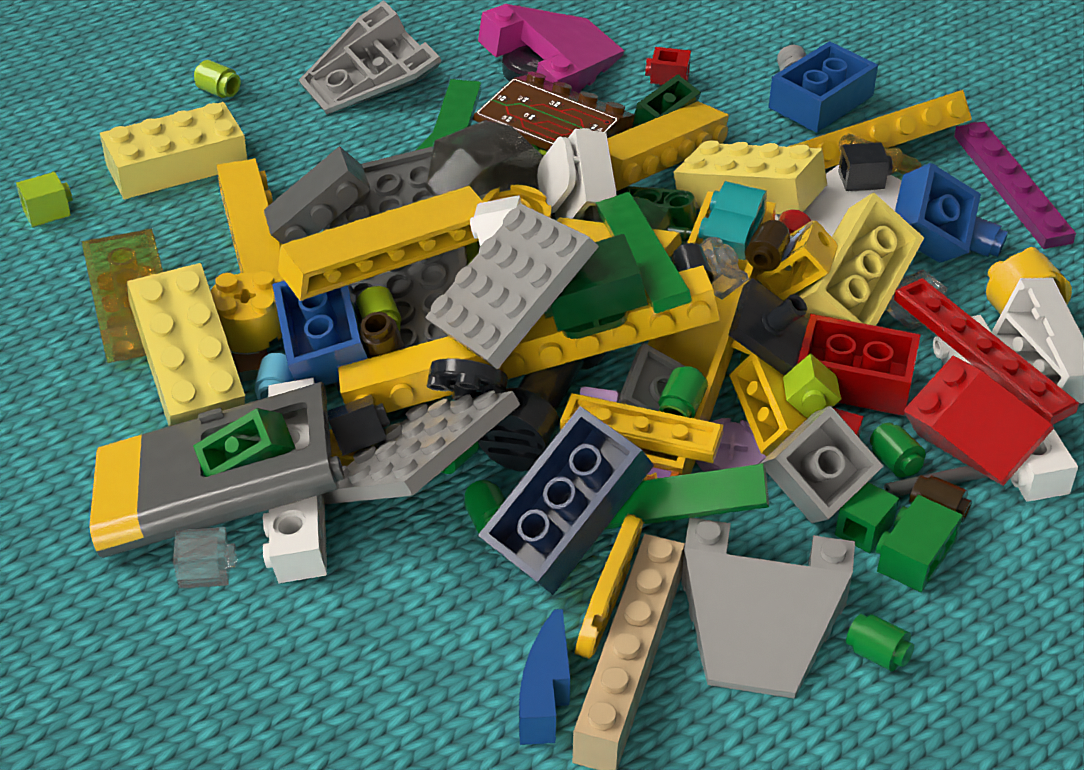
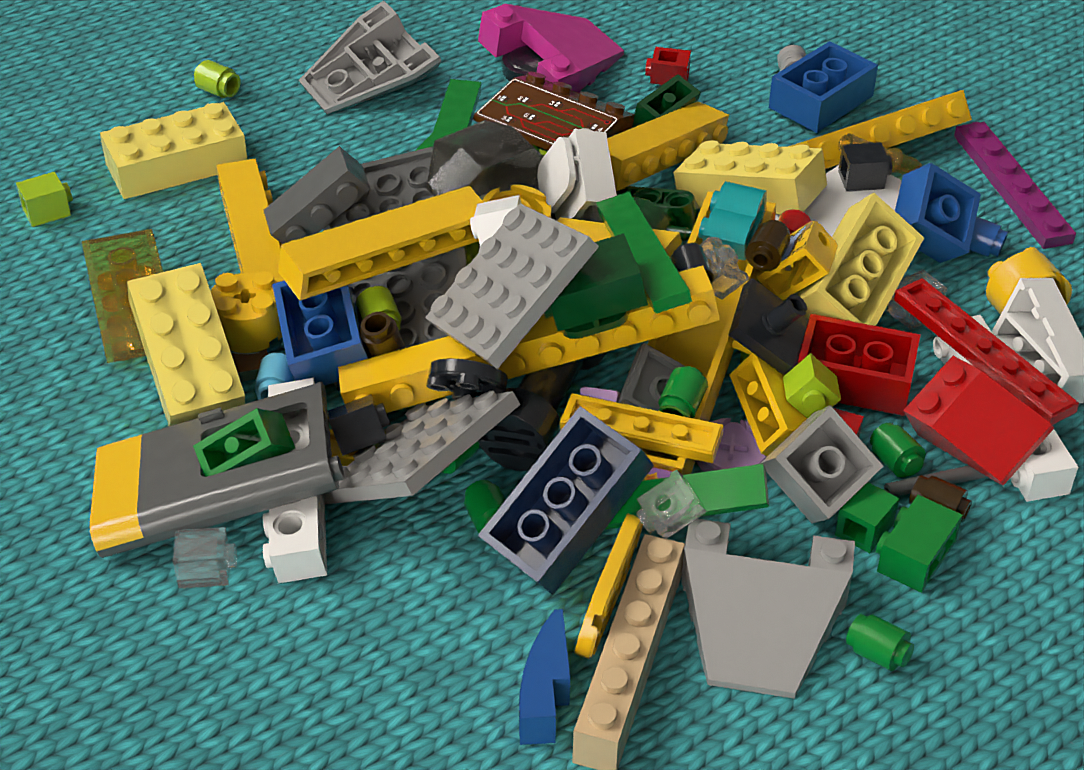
none -> clear brick [636,469,707,539]

